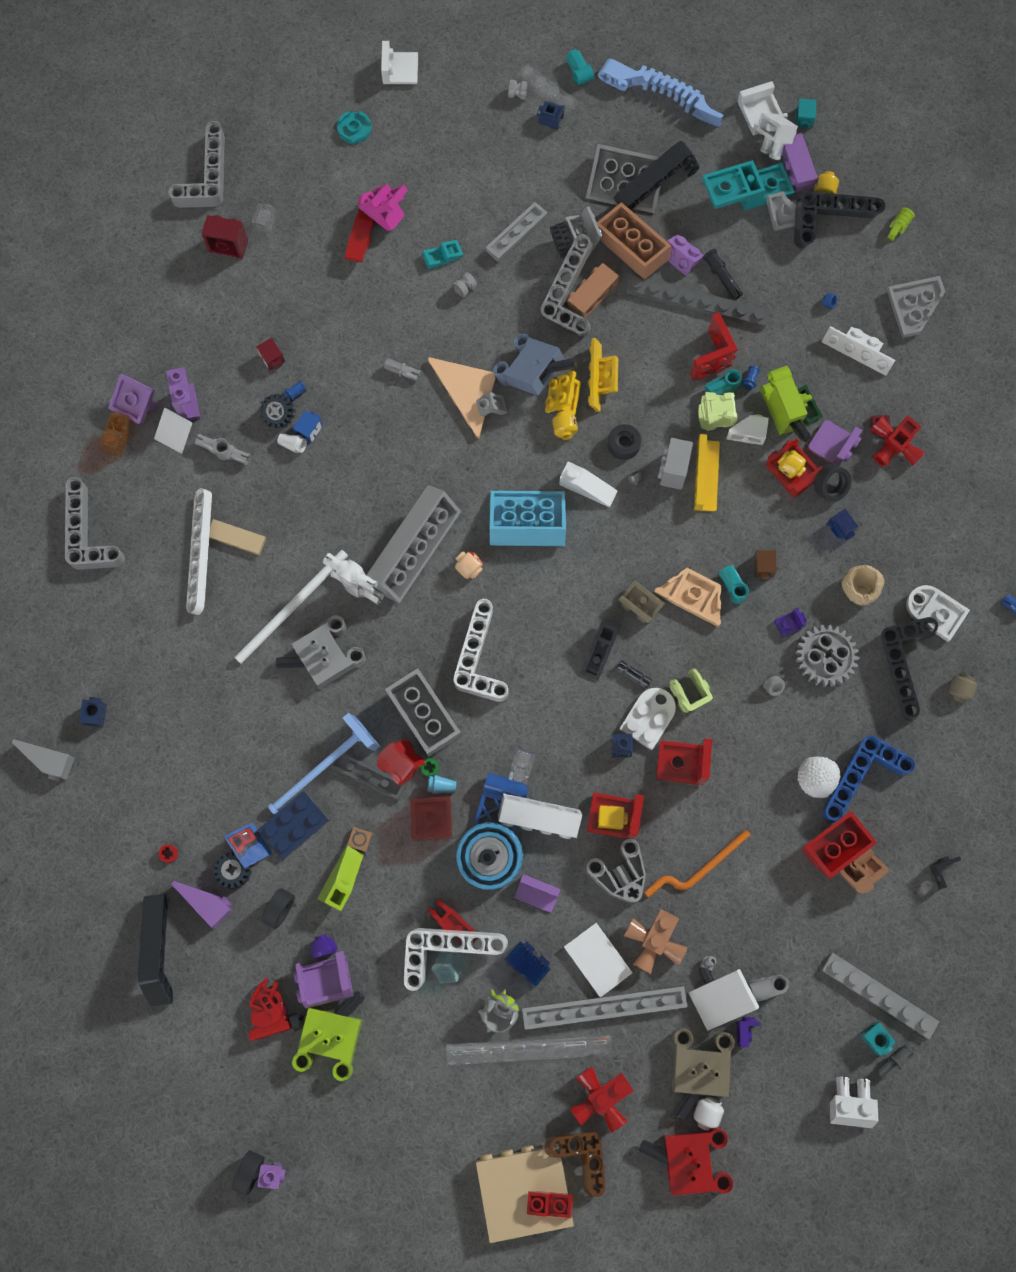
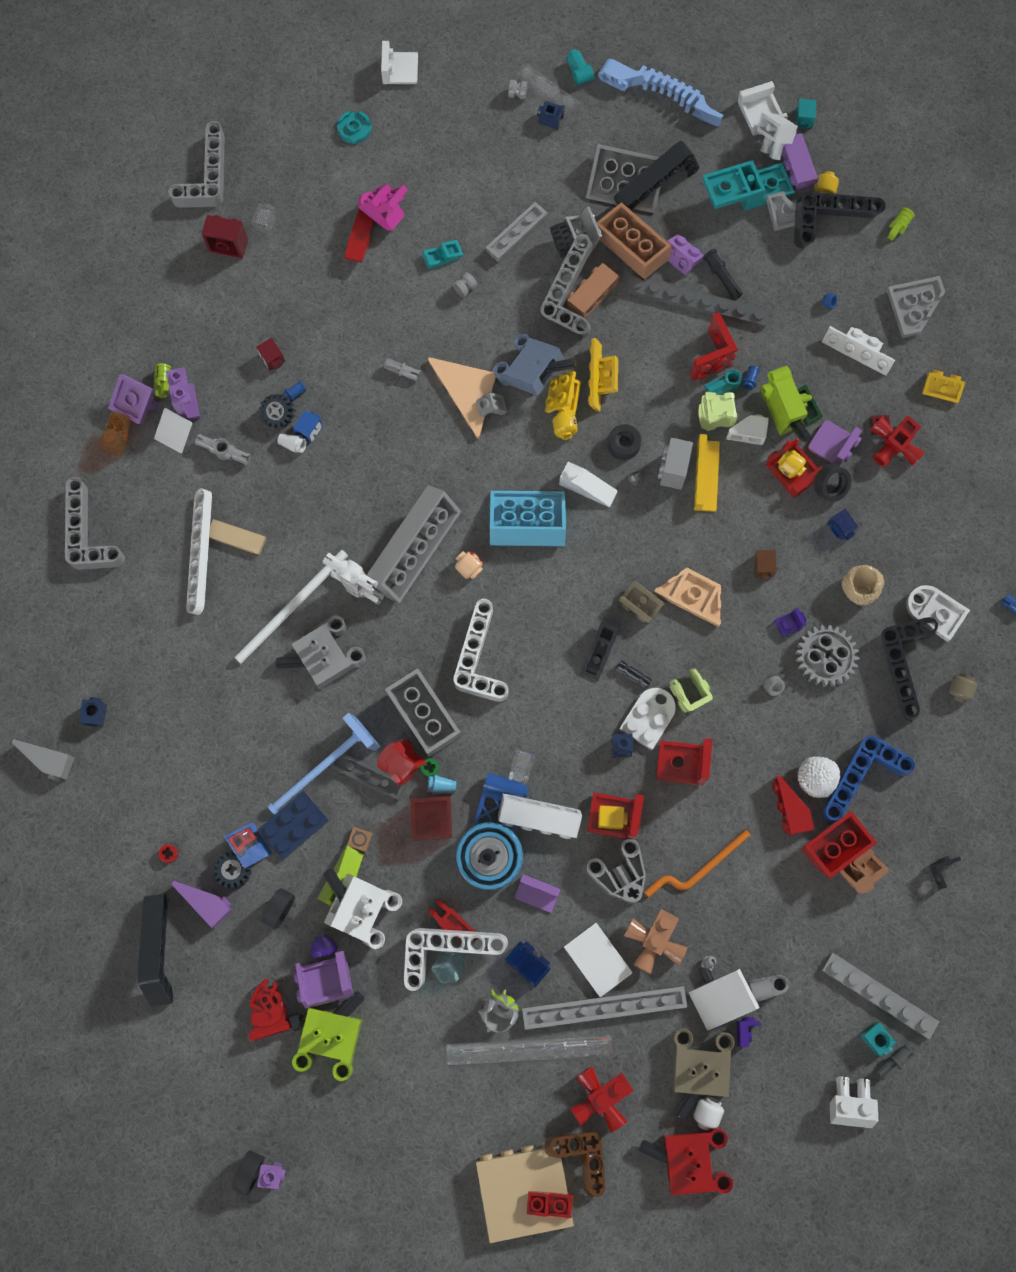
teal piece [718,565,749,604] -> none
none -> lime hinge [153,363,171,399]
none -> white piece [323,868,402,949]
none -> red slope [772,775,815,836]
none -> yellow bracket [921,370,965,403]

